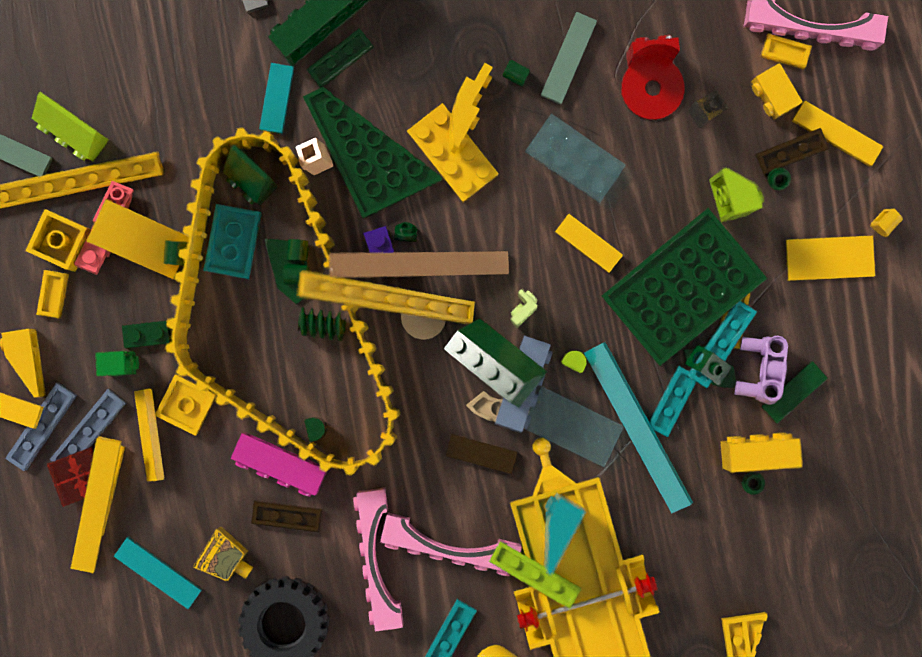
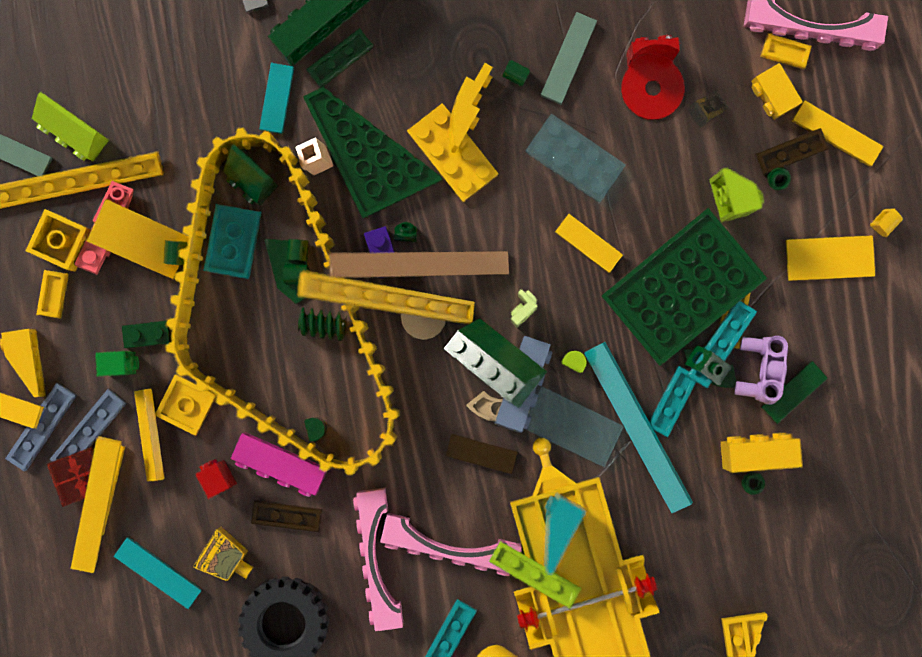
none -> red brick [195,459,237,499]

